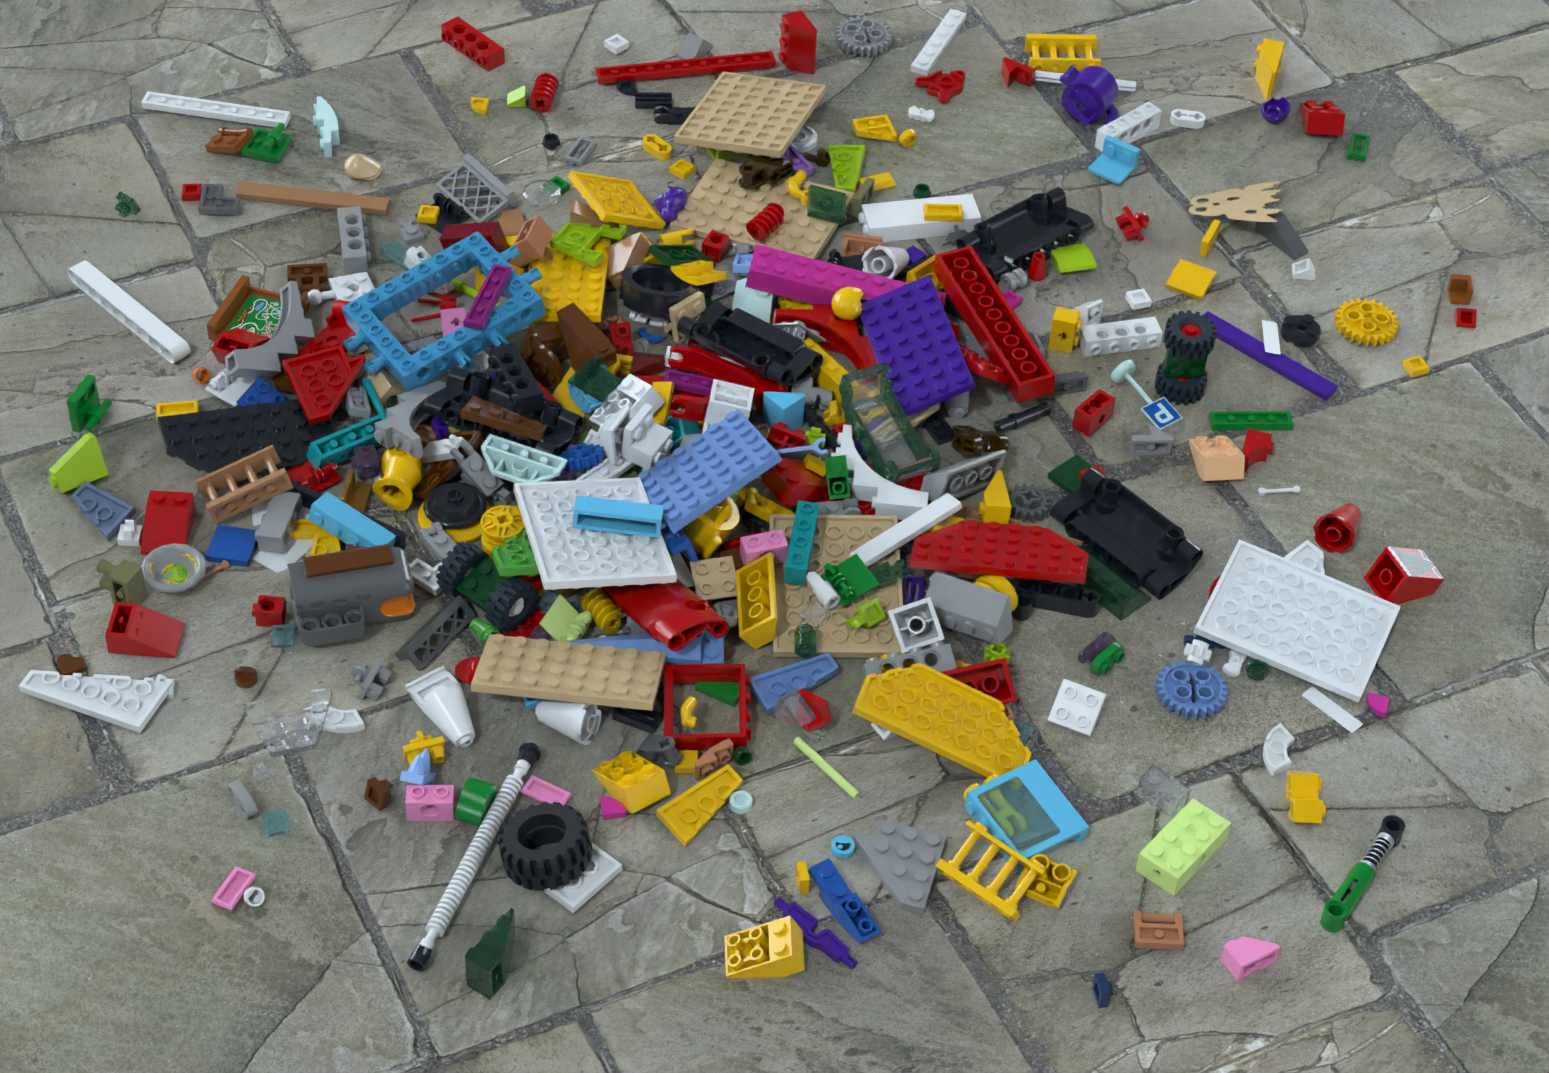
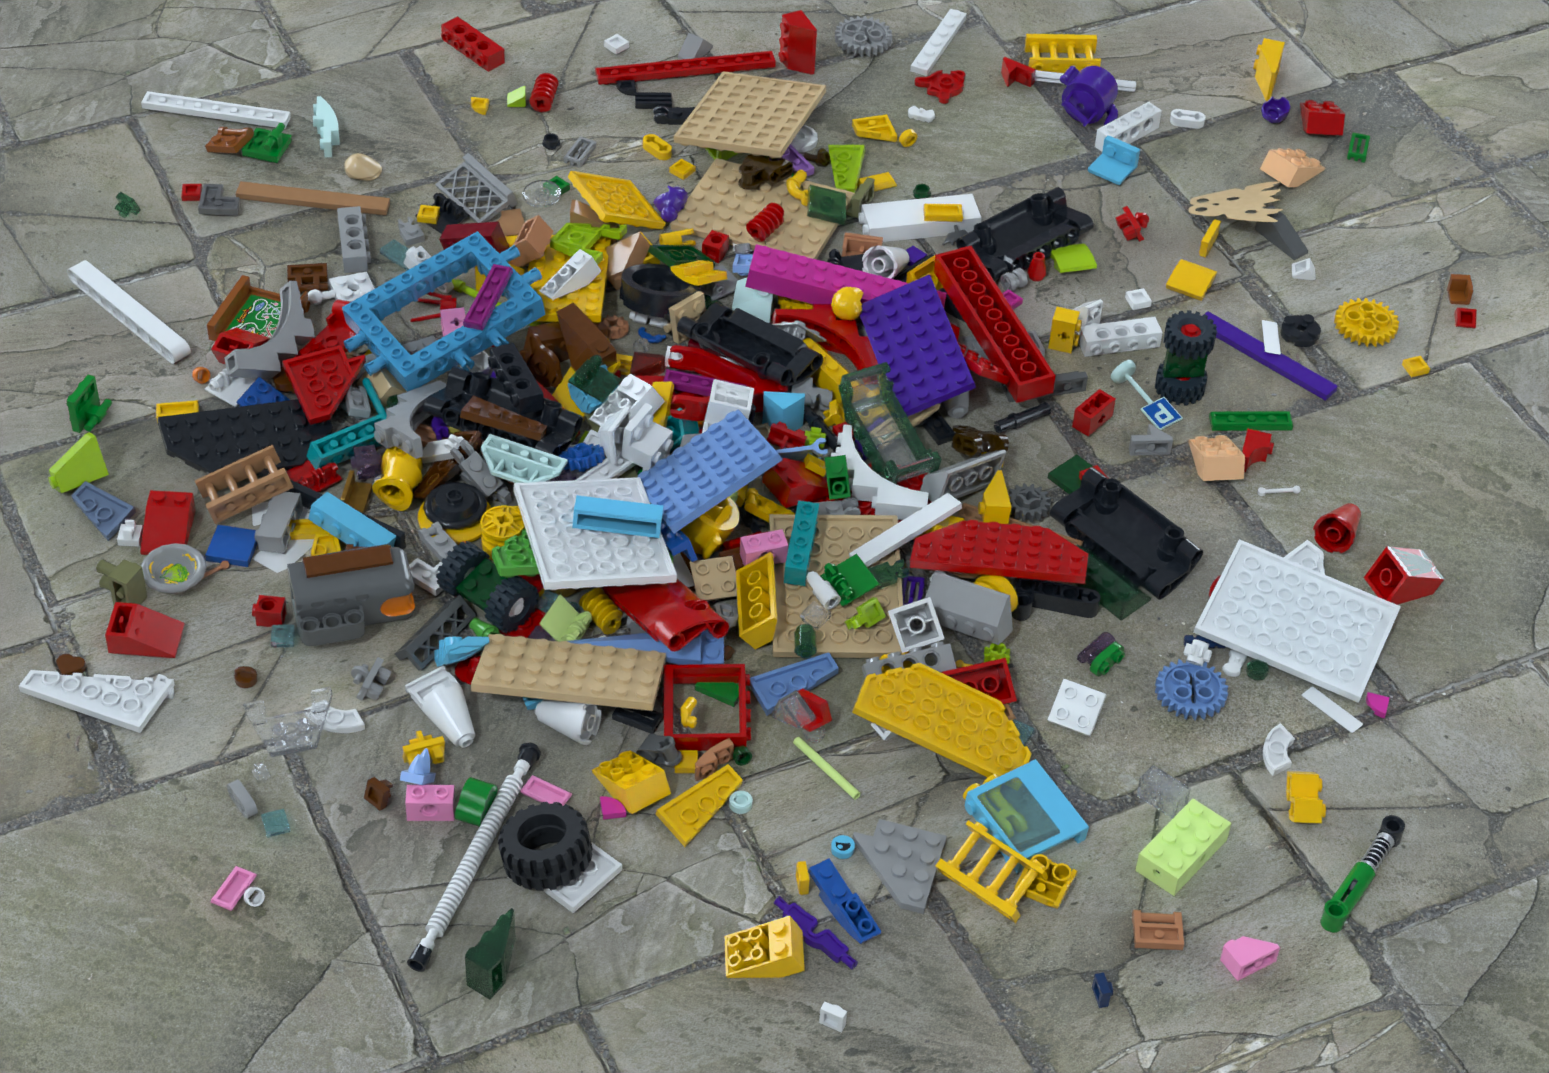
red hips [609,322,634,358] -> none
none -> medium azure slope [434,636,489,667]
none -> white slope [539,249,601,300]
none -> white plate [819,1002,847,1033]
none -> light nougat slope [1260,148,1325,187]

